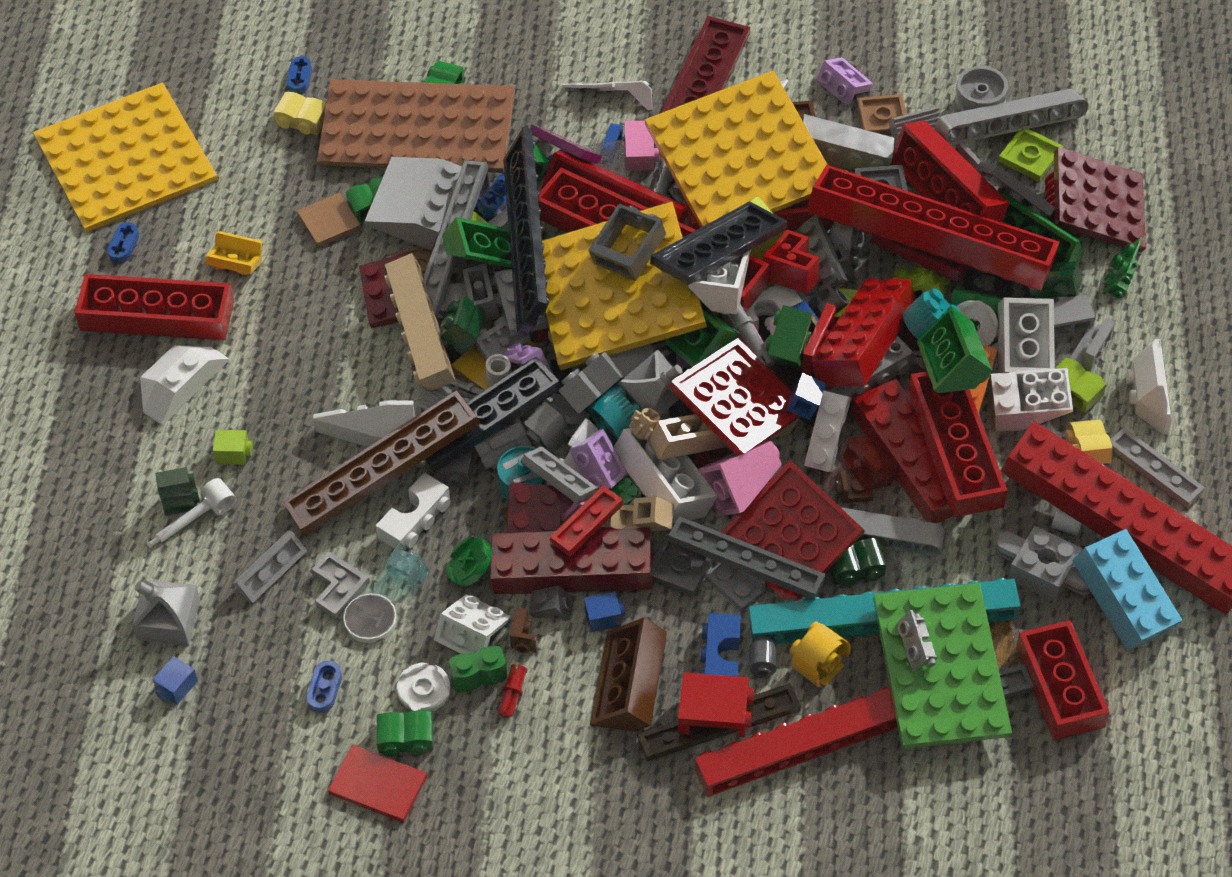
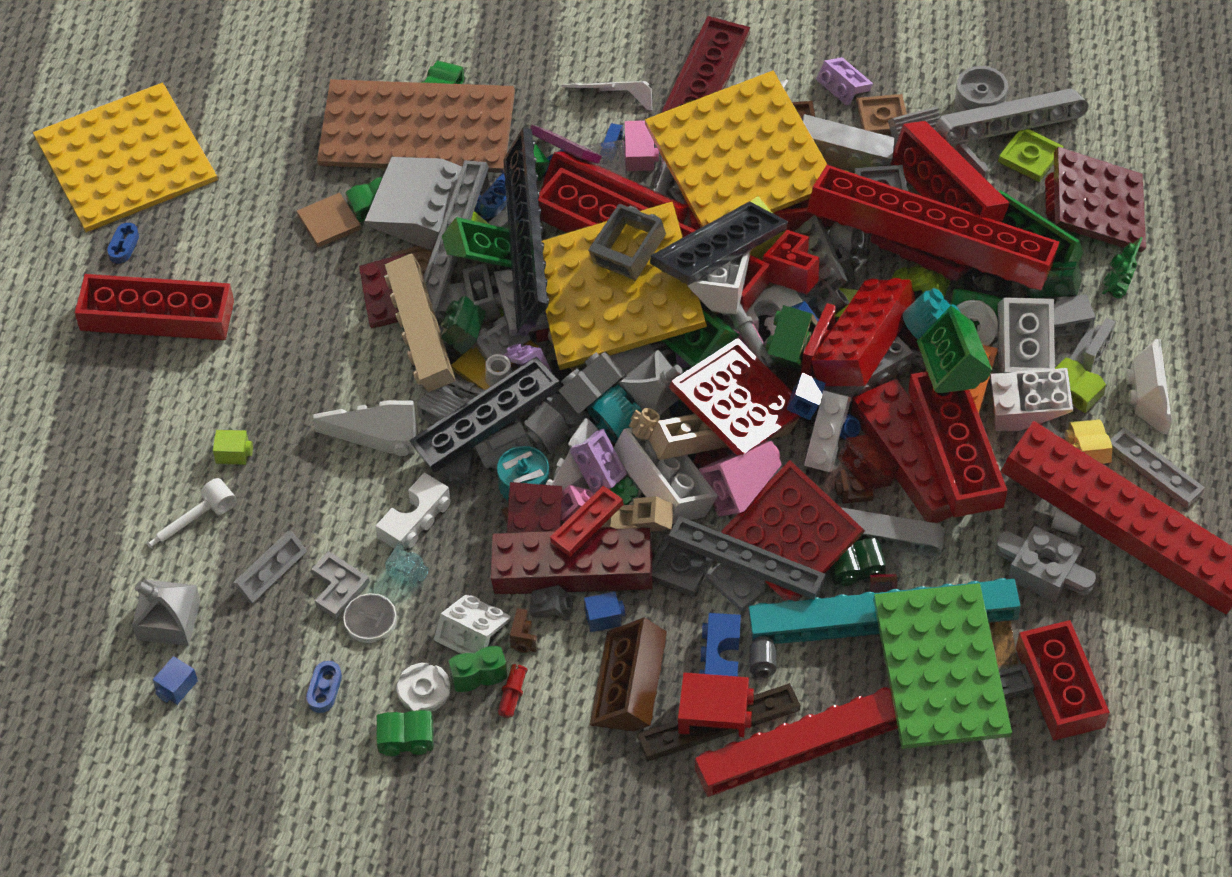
white wedge [140,345,229,425] -> none
dark green brick [155,467,200,516] -> none
yellow bracket [205,231,263,275] -> none
light yellow brick [273,92,326,135] -> none
reddish brown plate [283,390,480,536] -> none
blue beam [287,56,312,95] -> none
red tile [328,745,428,823] -> none
green tile [446,536,492,587] -> none
light grey plate [522,446,598,504] -> none
yellow brick [790,621,851,687] -> none
light grey hinge [897,610,937,672] -> none
dark grey plate [975,161,1055,216] -> none
medium azure brick [1072,529,1182,651] -> none
none -> blue plate [839,414,861,440]
none -> dark red plate [870,574,897,593]

